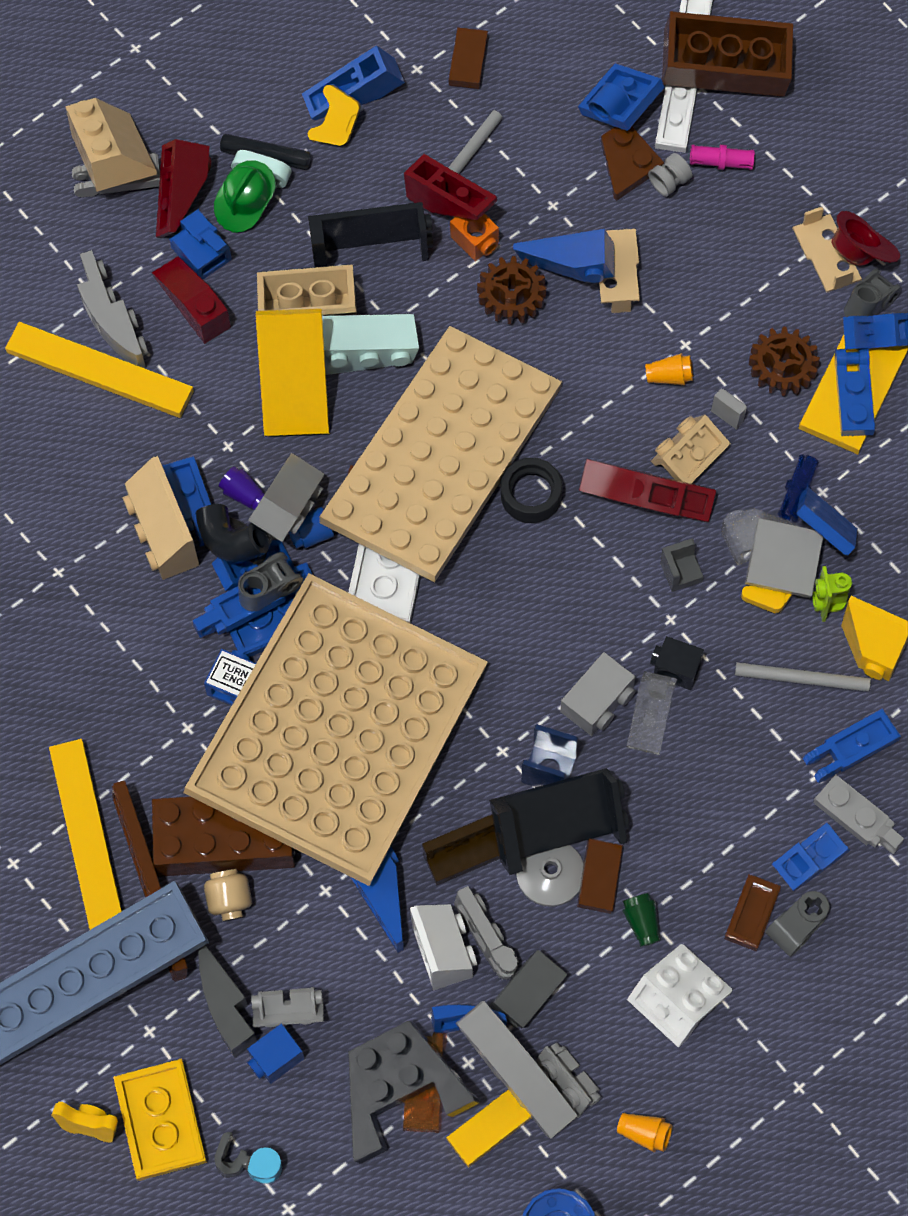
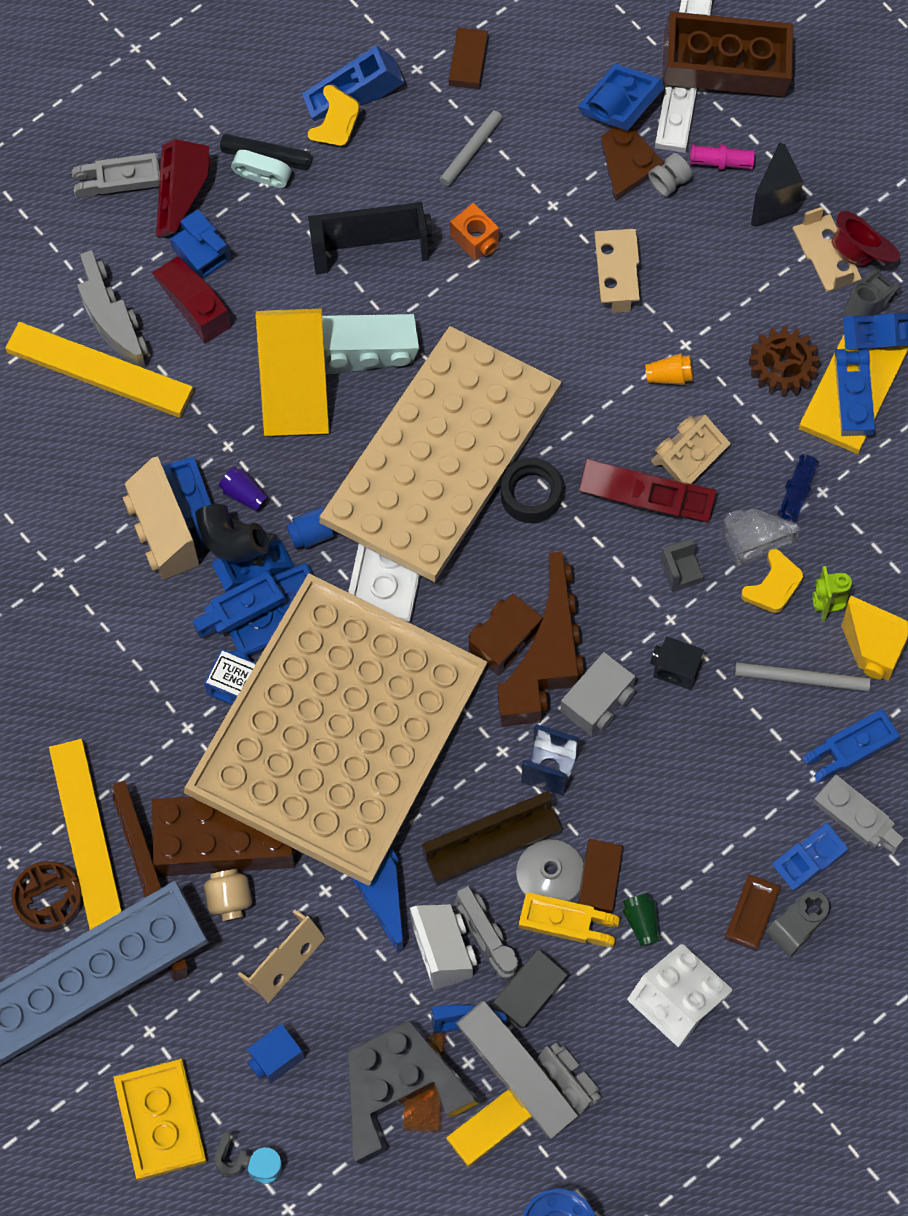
yellow piece [51,1102,118,1143] -> none
tan slope [65,98,157,192] -> none
dark grey slope [198,945,257,1058] -> none
green piece [214,160,276,232] -> none
dark grey piece [238,552,303,611] -> none
light grey brick [248,453,324,542] -> none
light grey hinge [251,987,324,1027] -> none
tan slope [257,265,357,316] -> none
dark red slope [404,154,497,220] -> none
reddish brown gear [477,256,546,324] -> none
black panel [489,768,629,875] -> none
blue slope [513,229,615,283] -> none
light orange cone [617,1113,672,1152] -> none
clear slope [627,671,677,755] -> none
light grey tile [711,388,747,430] -> none
light grey tile [745,518,823,598] -> none
blue tile [797,487,858,556] -> none
none -> reddish brown piece [12,861,83,932]
none -> tan piece [238,910,325,1003]
none -> reddish brown brick [468,593,543,676]
none -> reddish brown arch [497,552,584,727]
none -> yellow hinge [518,892,620,948]
none -> black slope [751,142,803,227]

